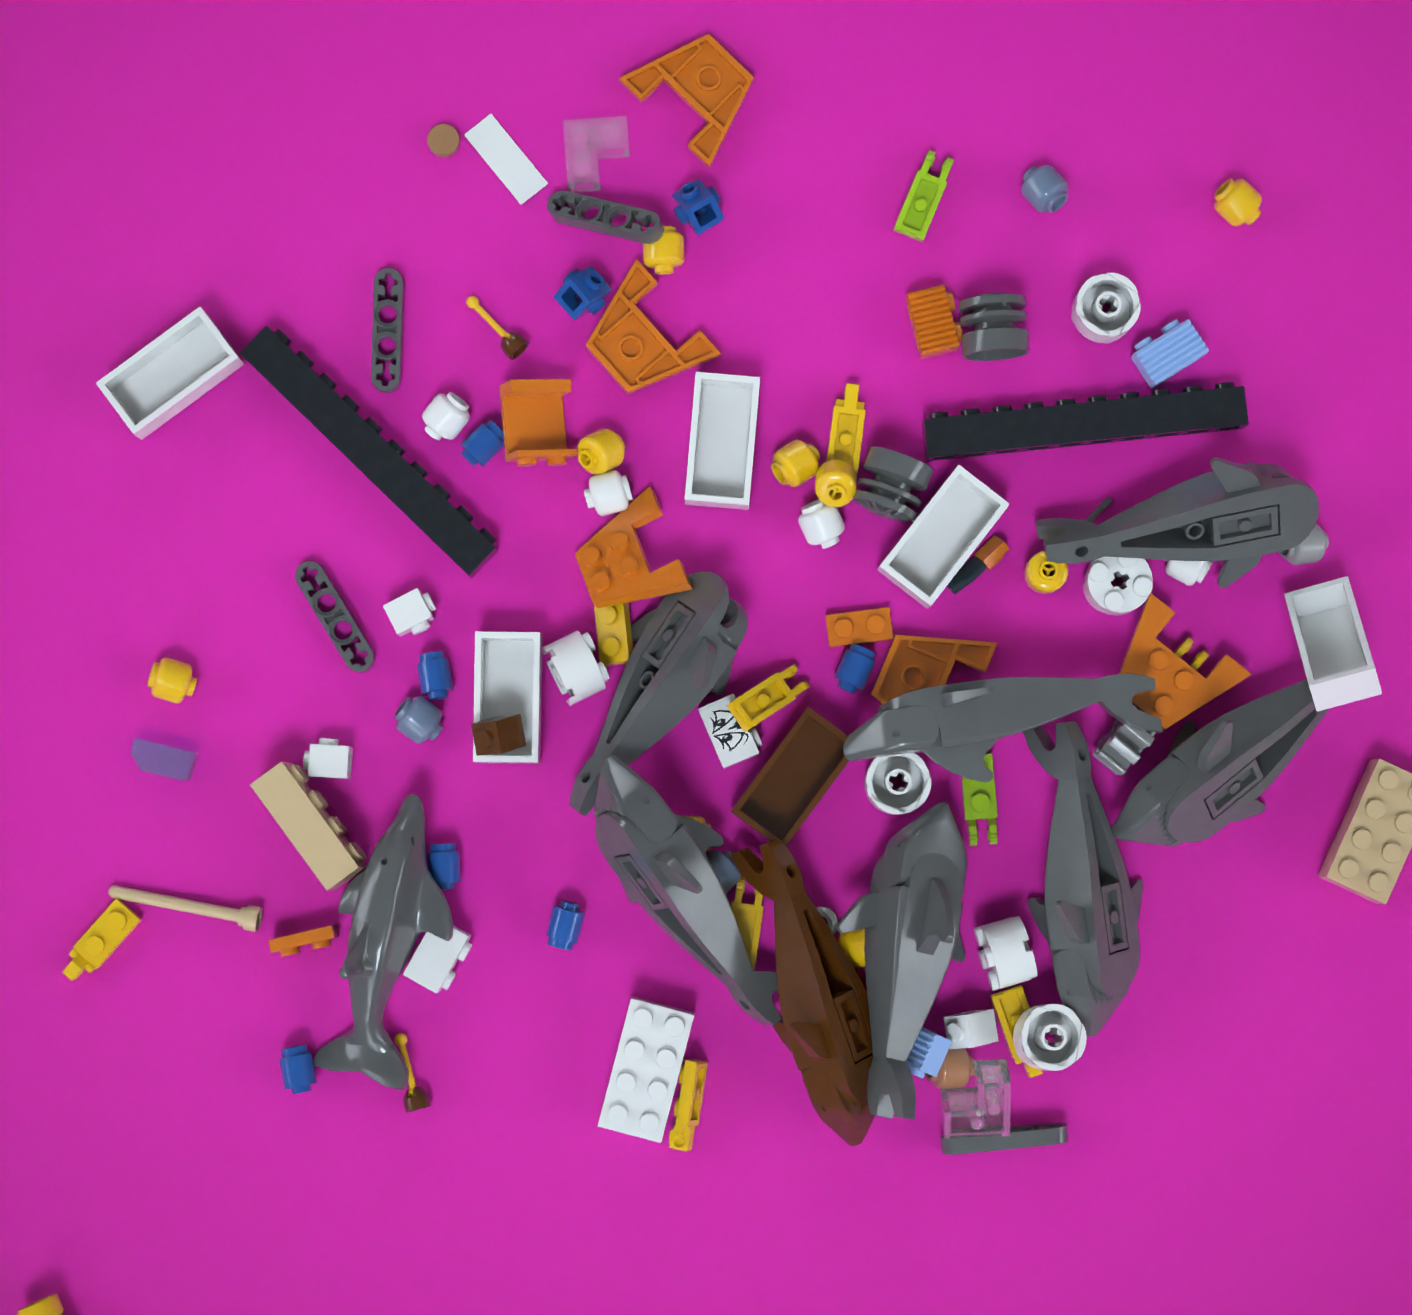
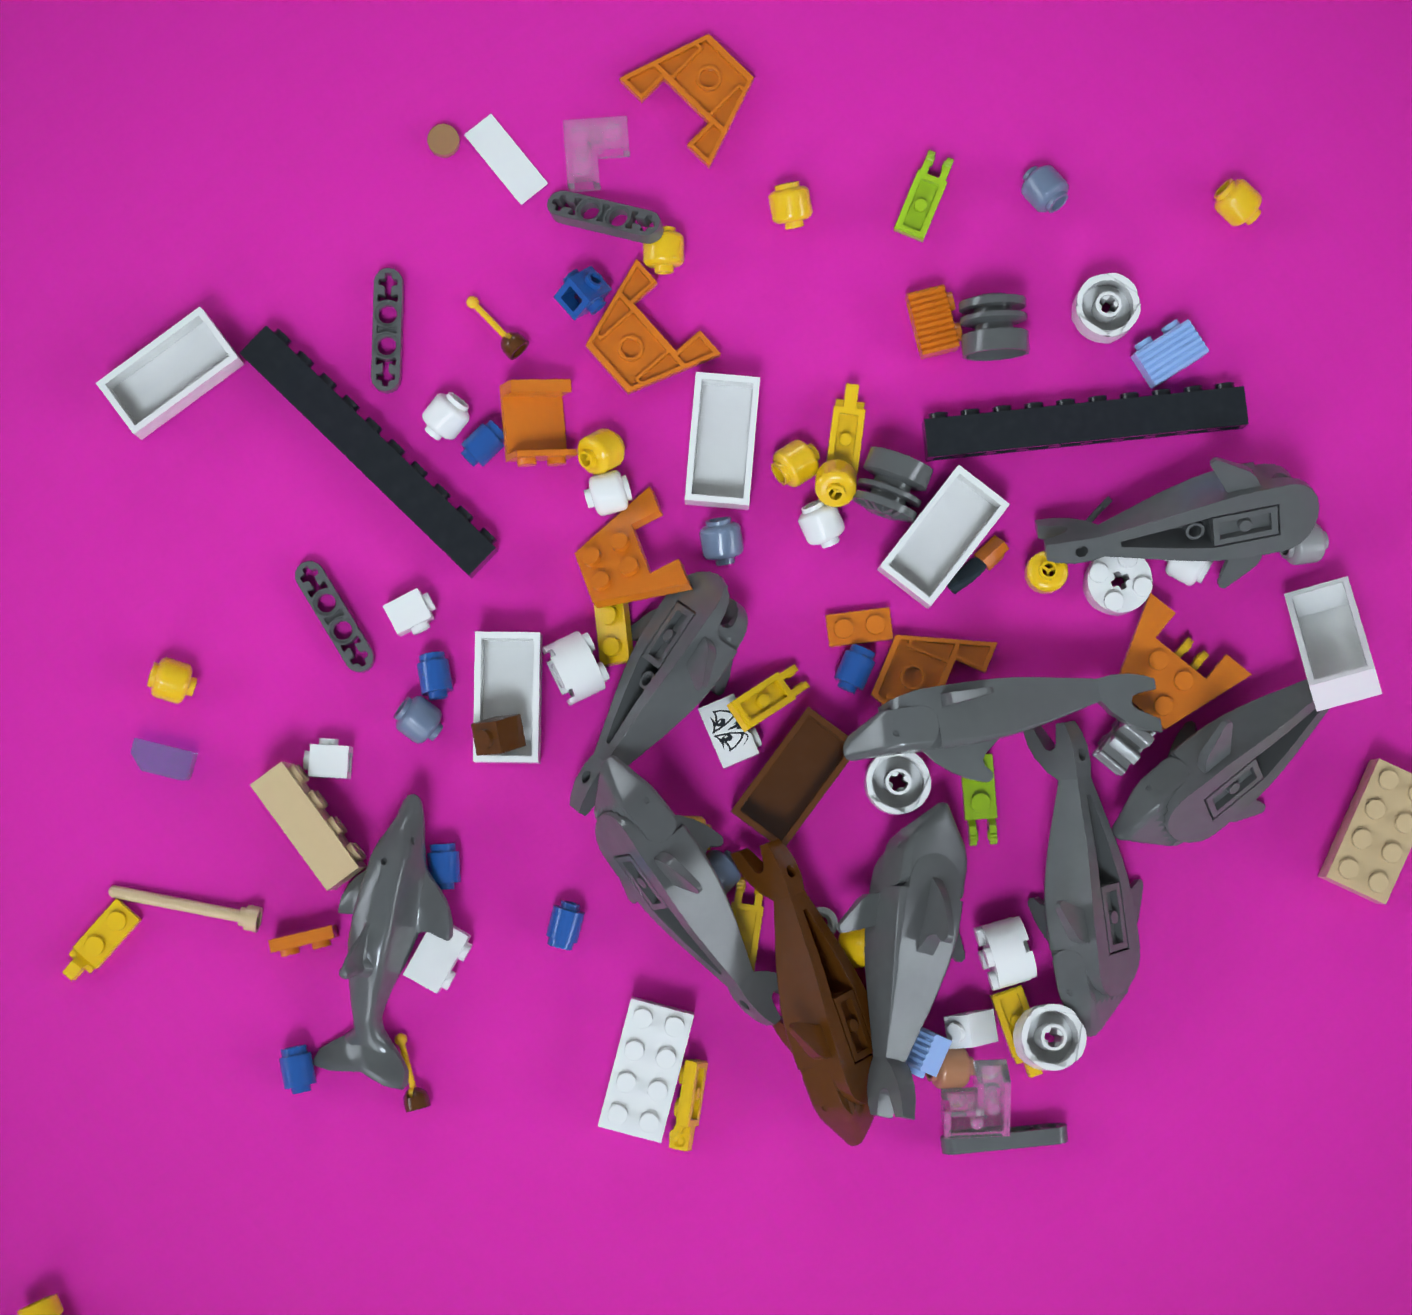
blue brick [672,179,725,235] -> none
none -> sand blue head [699,517,744,566]
none -> yellow head [768,181,813,230]

